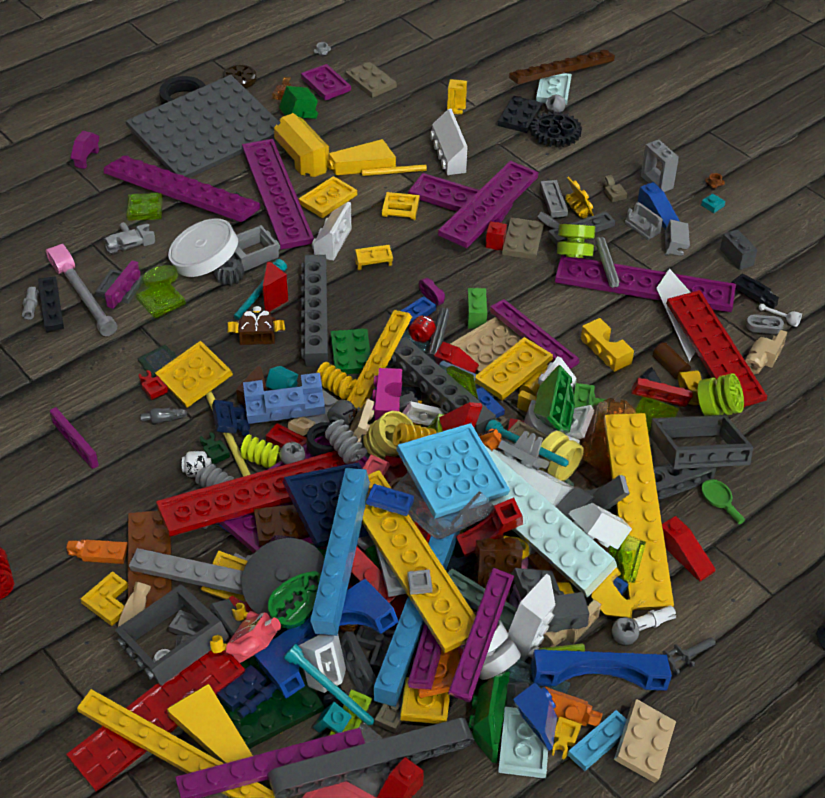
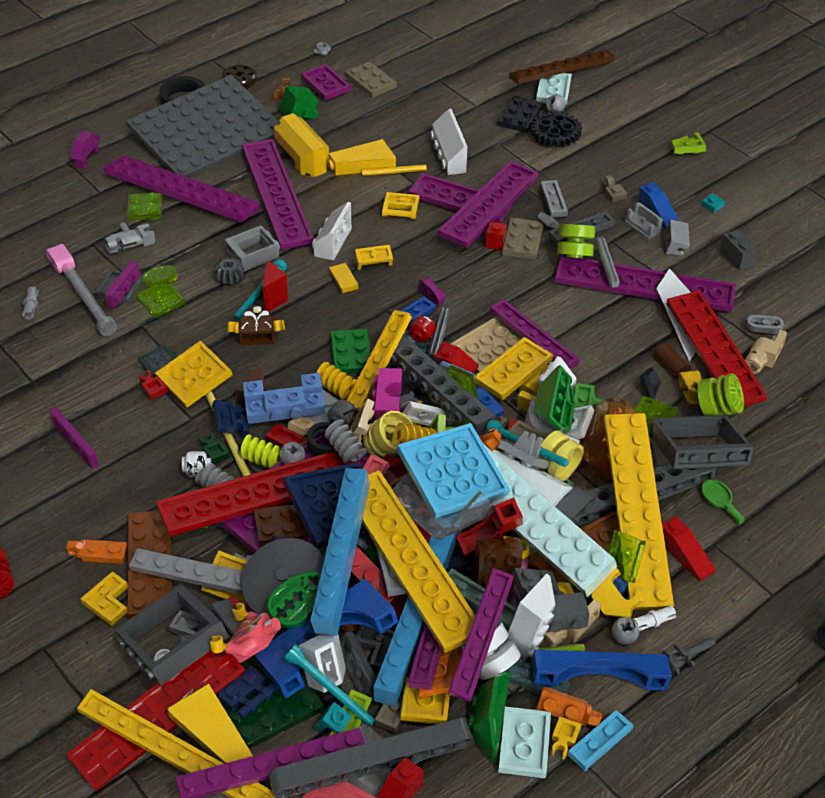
black plate [38,276,64,332] -> none
tan piece [118,582,151,627] -> none
dark grey piece [140,407,187,424] -> none
white brick [168,219,238,277] -> none
teal brick [266,366,299,390] -> none
yellow plate [298,176,357,218] -> none
dark grey brick [301,255,328,367] -> none
blue plate [366,484,414,516] -> none
light grey tile [407,569,432,595] -> none
red slope [439,402,482,431] -> none
yellow hinge [447,79,467,114] -> none
bright green brick [467,288,487,329] -> none
dark grey tile [507,681,529,707] -> none
blue slope [513,682,557,751] -> none
yellow hinge [565,176,594,218] -> none
white slope [569,503,632,549] -> none
yellow arch [581,318,634,372] -> none
dark grey tile [592,475,630,510] -> none
tan plate [614,699,676,783] -> none
red plate [631,378,693,407] -> none
light grey window [641,140,679,192] -> none
dark orange plate [705,173,725,188] -> none
black hinge [731,273,779,309] -> none
white hinge [758,304,802,327] -> none
none -> yellow tile [329,263,359,294]
none -> lime wing [671,132,706,155]

